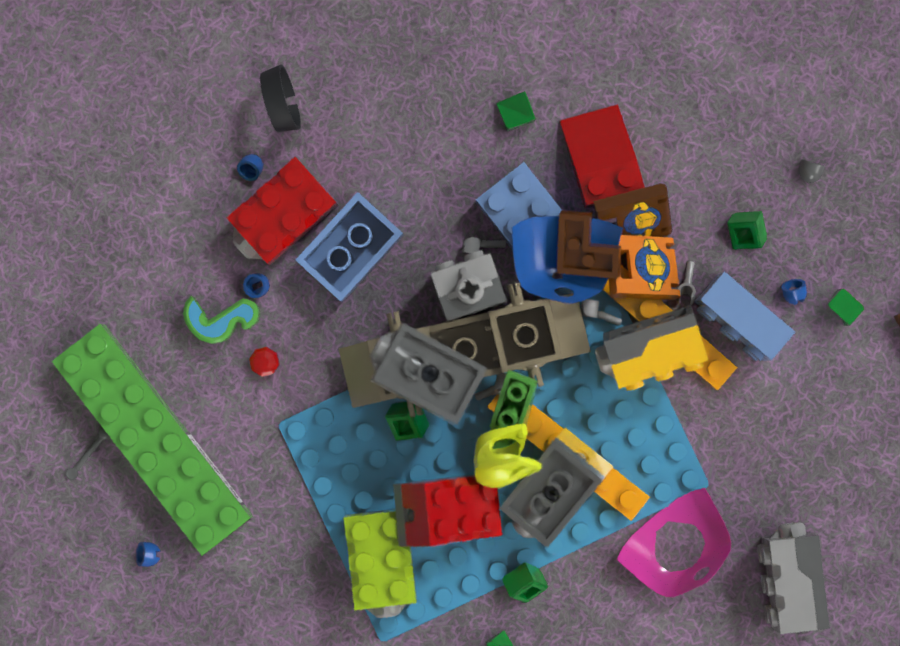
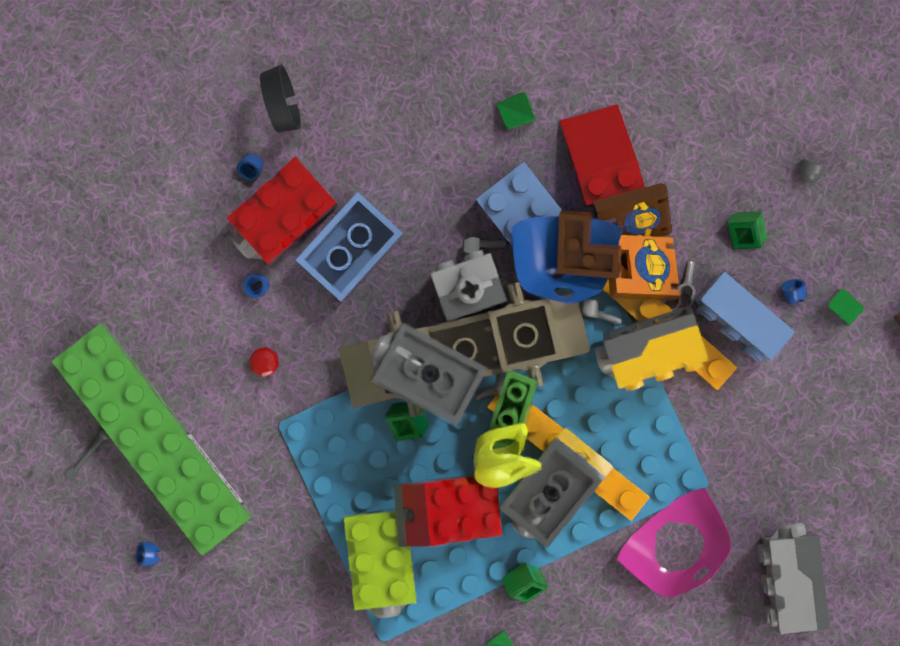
animal [183,295,260,344] -> none

